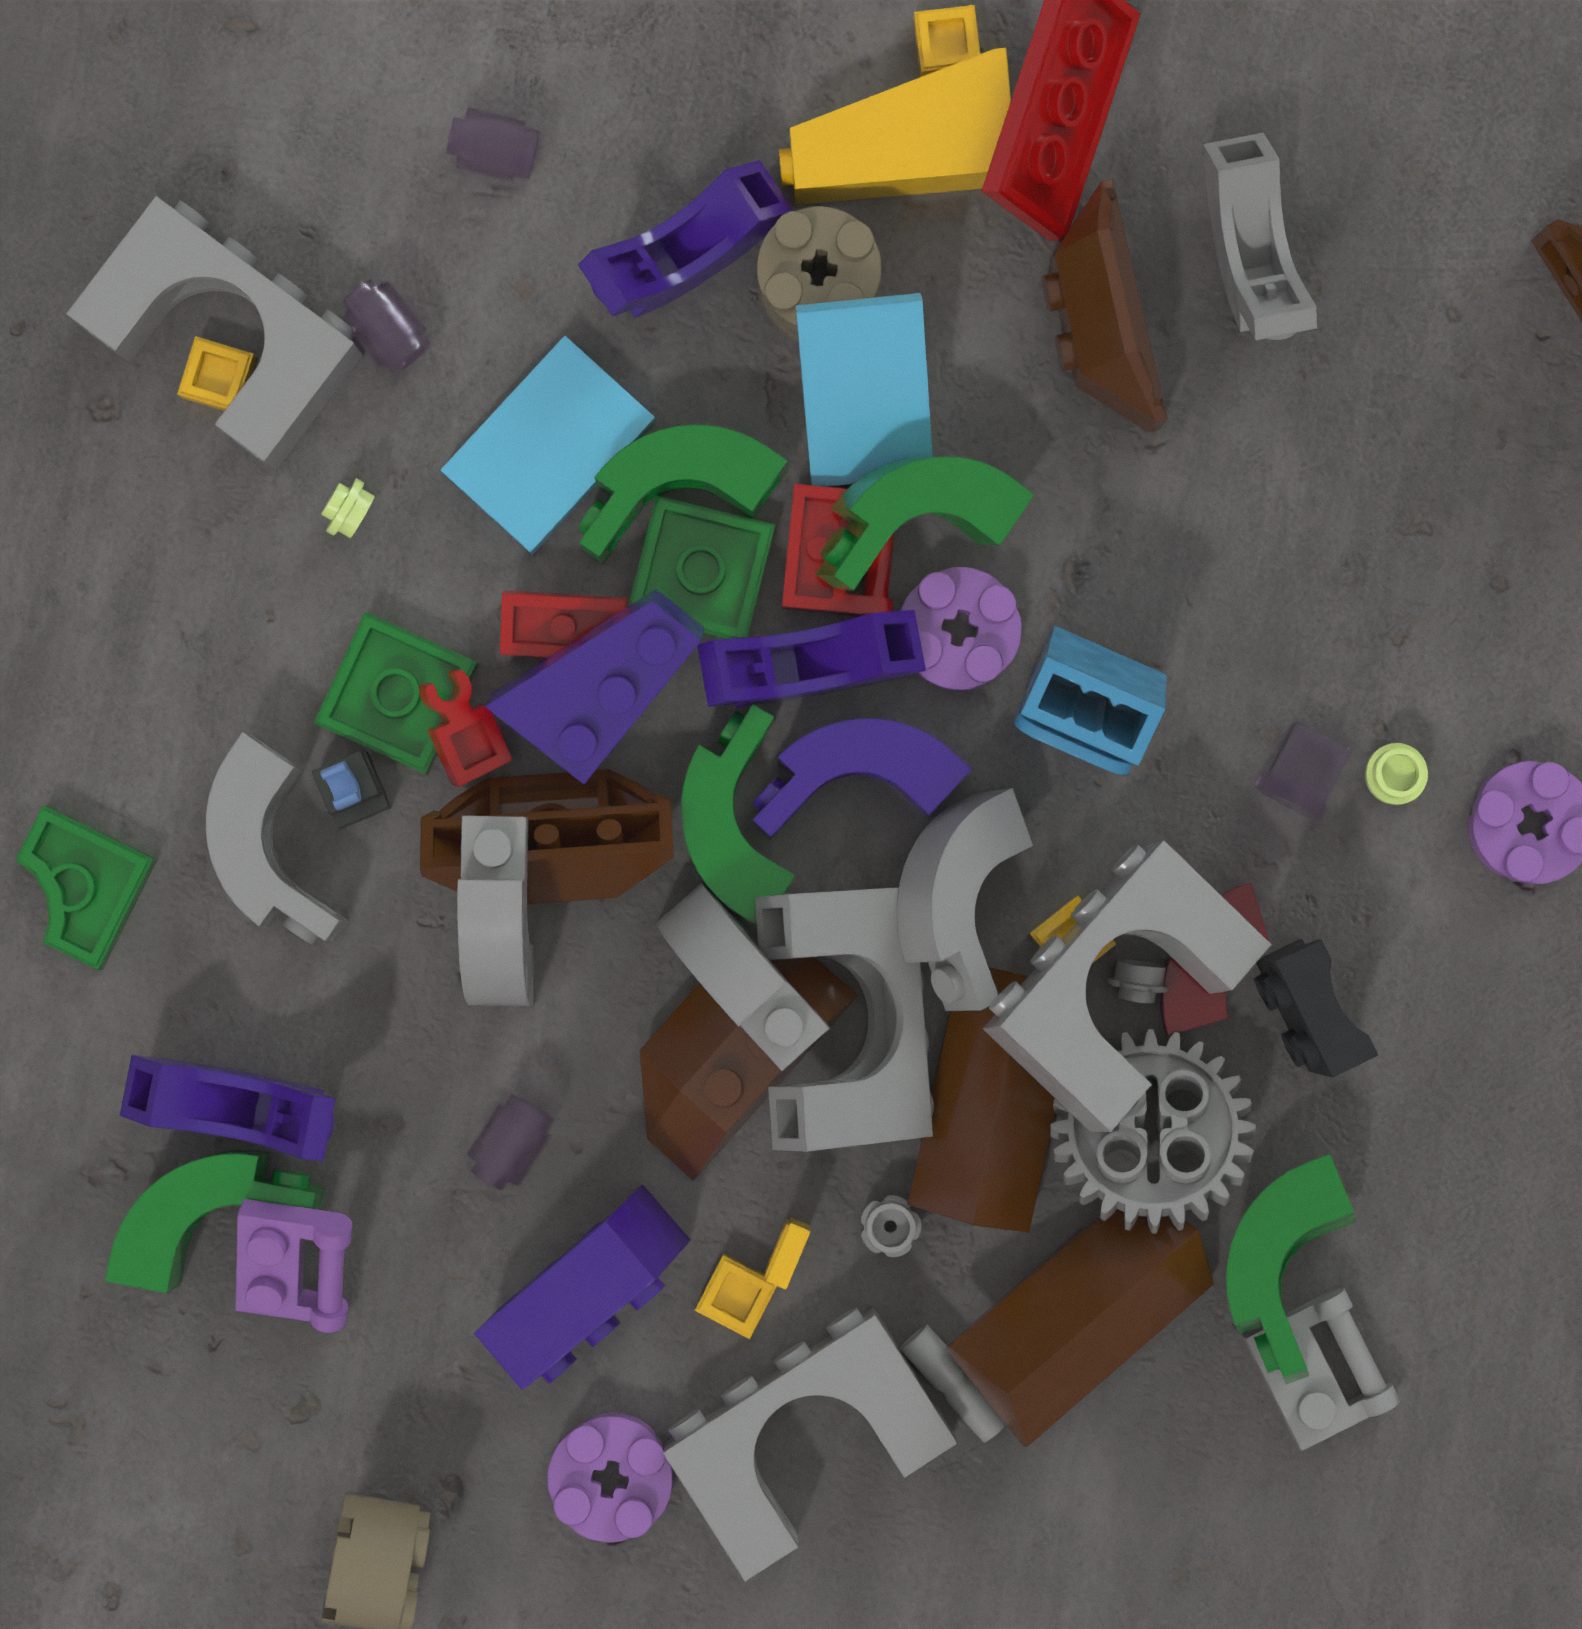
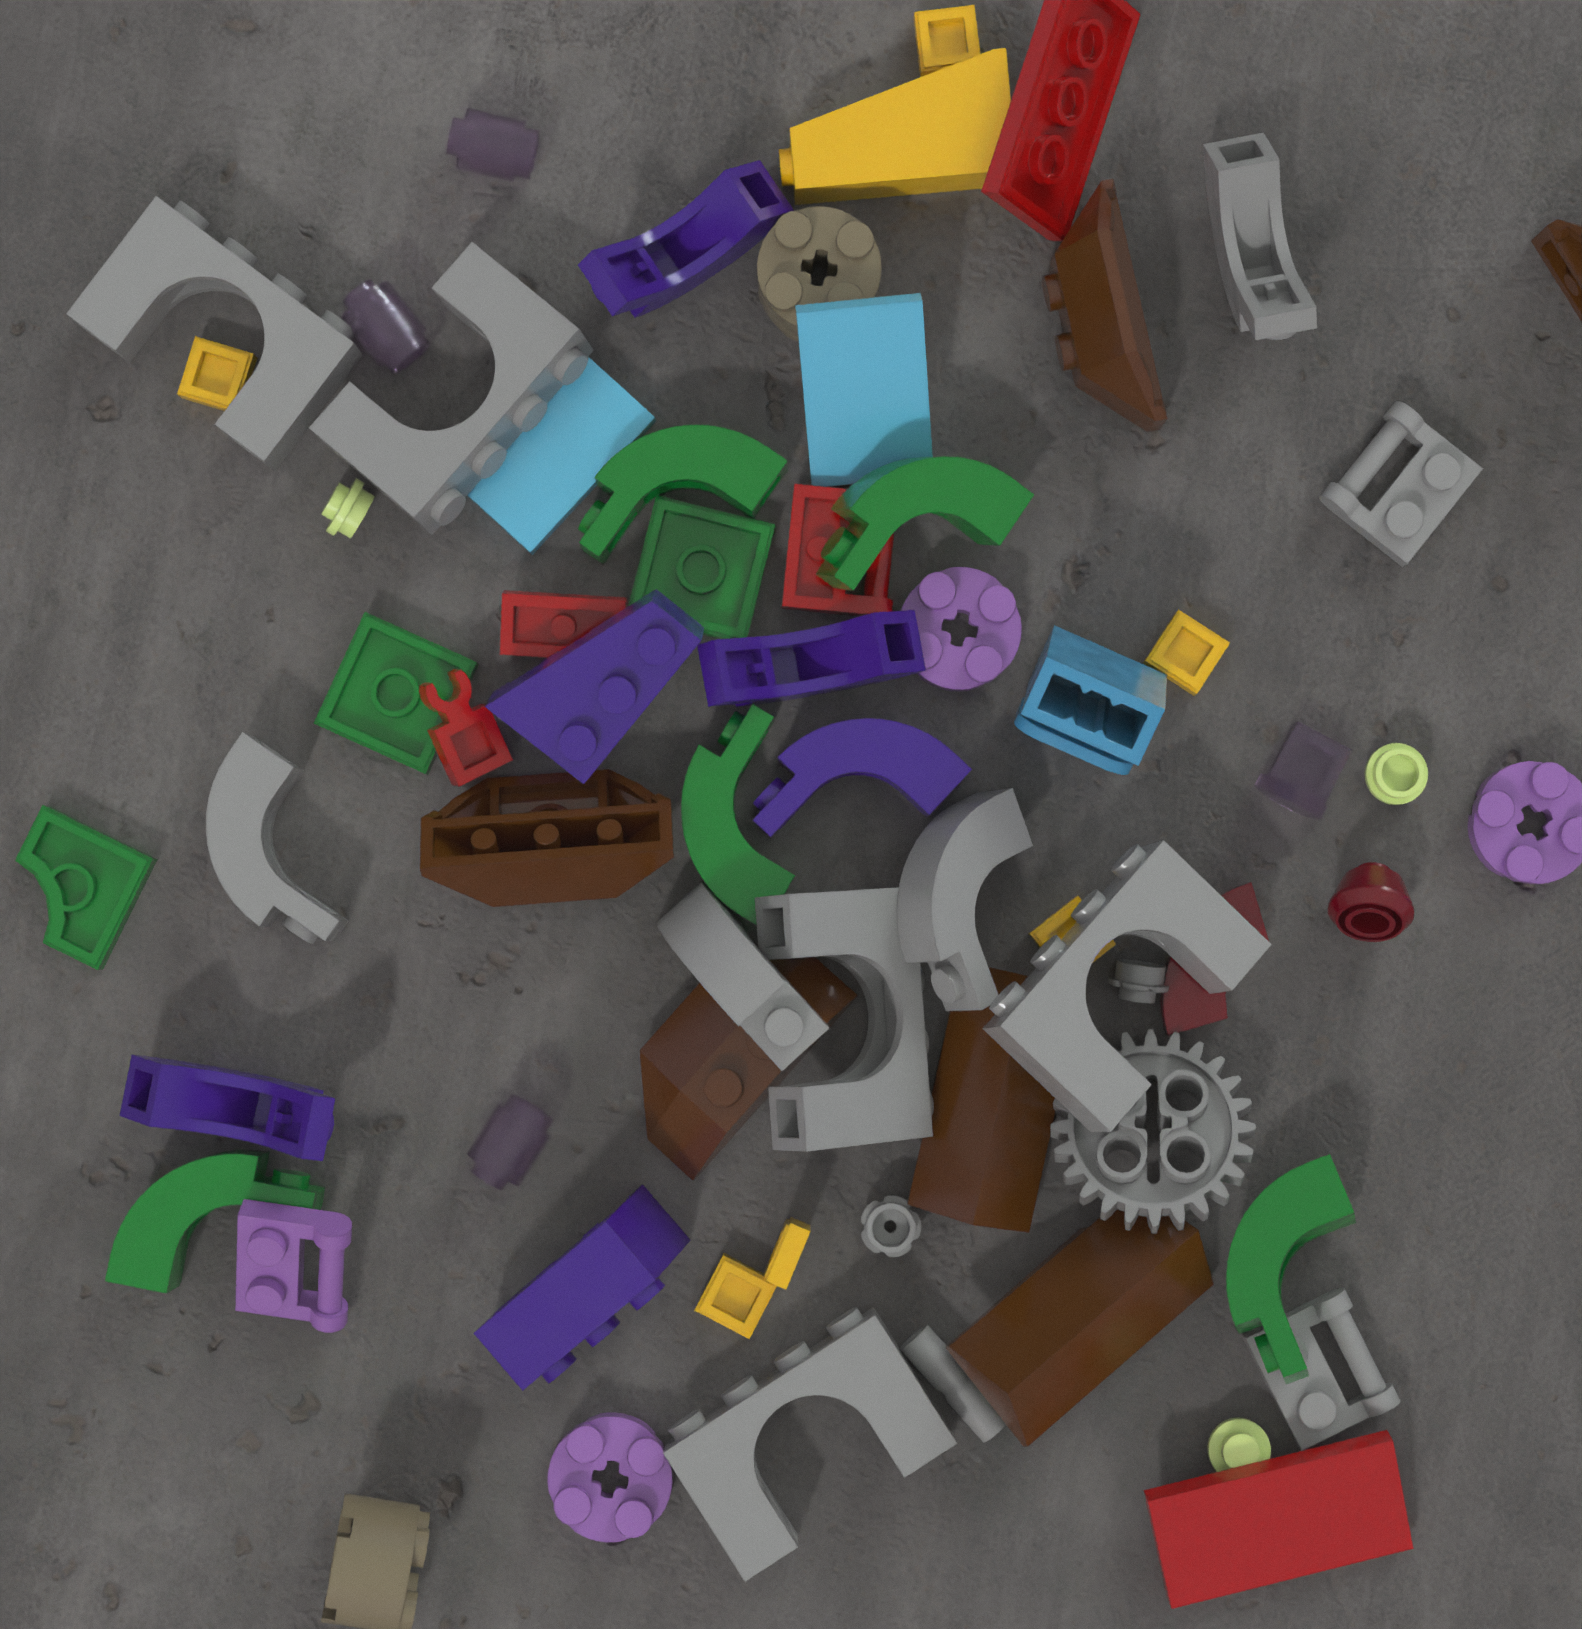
pearl dark grey piece [311,750,392,829] -> none
light grey arch [457,816,535,1006] -> none
black brick [1254,939,1378,1078] -> none
none -> light grey arch [309,242,594,535]
none -> yellow tile [1143,609,1230,696]
none -> red tile [1144,1430,1414,1609]
none -> yellowish green plate [1207,1417,1271,1472]
none -> light grey plate [1319,401,1483,567]
none -> dark red cone [1328,862,1414,942]

